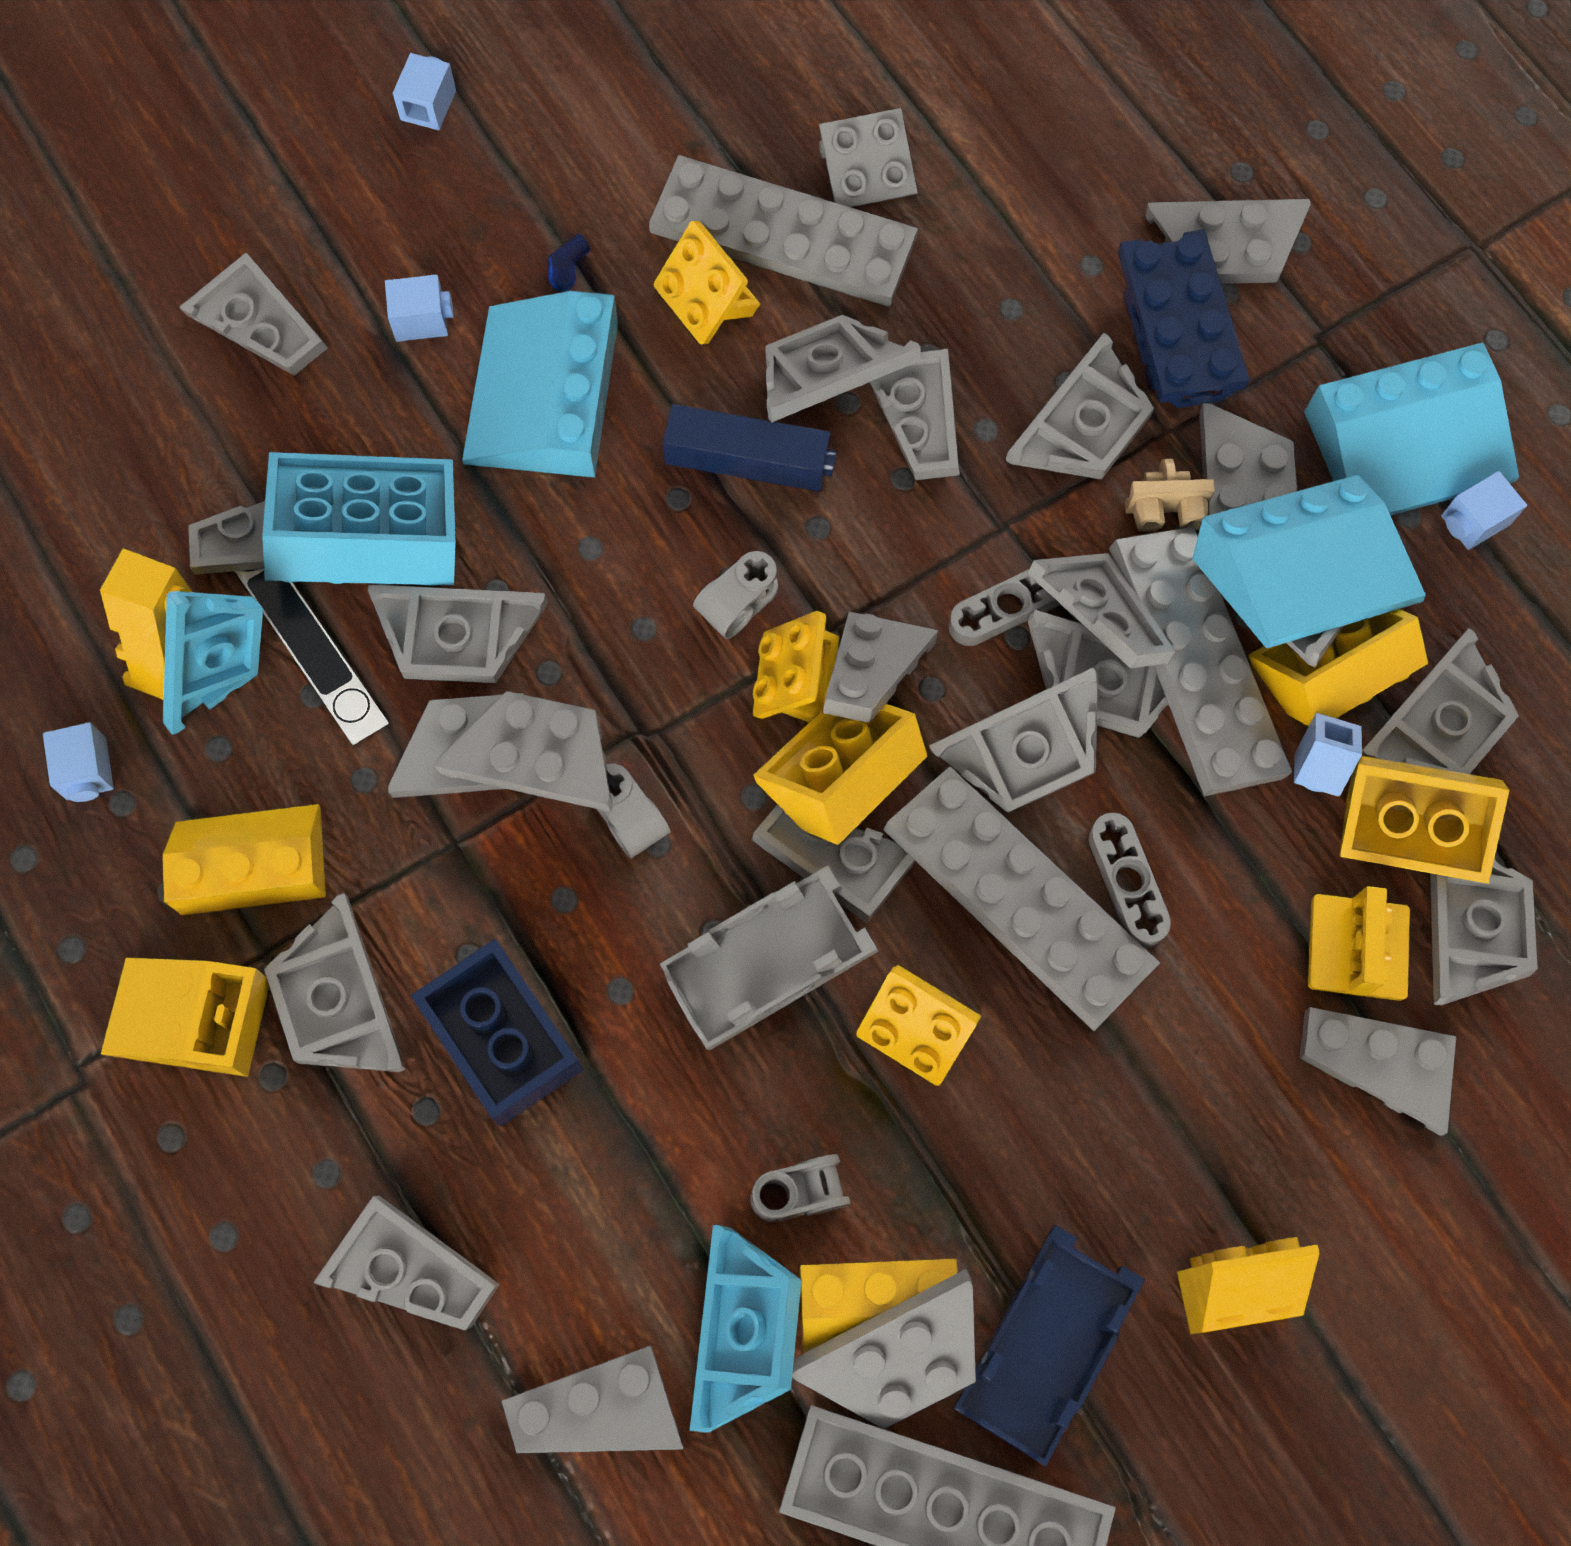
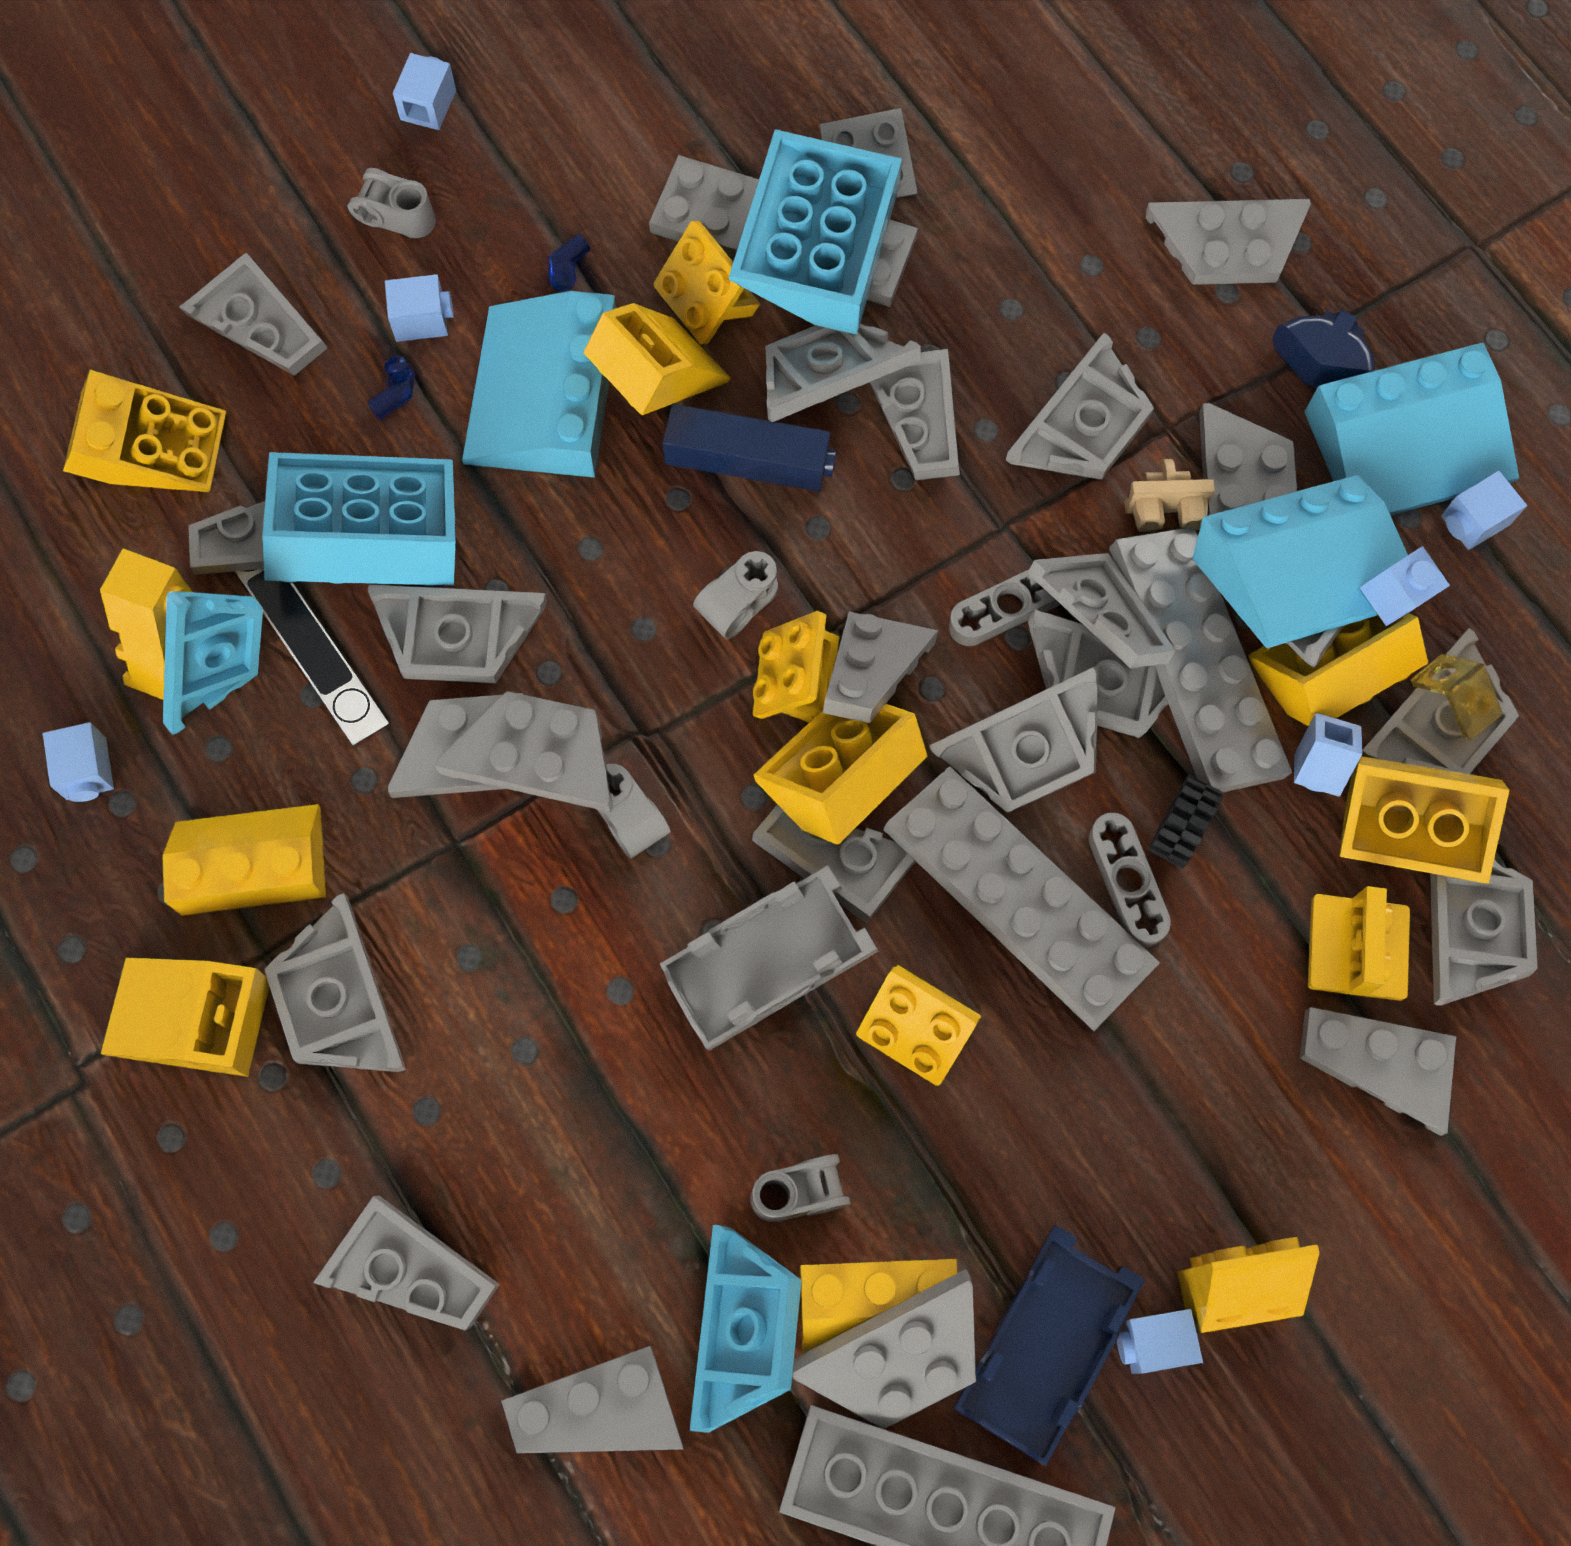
dark blue brick [410,939,584,1127] -> none
dark blue piece [1118,229,1249,408] -> none
none -> yellow slope [63,370,226,492]
none -> light grey piece [347,168,436,238]
none -> clear blue arm [367,356,415,420]
none -> yellow slope [583,303,731,415]
none -> medium azure slope [729,129,902,335]
none -> light blue brick [1117,1309,1203,1374]
none -> black tyre [1148,775,1224,869]
none -> dark blue piece [1272,310,1376,388]
none -> light blue brick [1359,546,1450,626]
none -> clear yellow bracket [1410,654,1503,740]

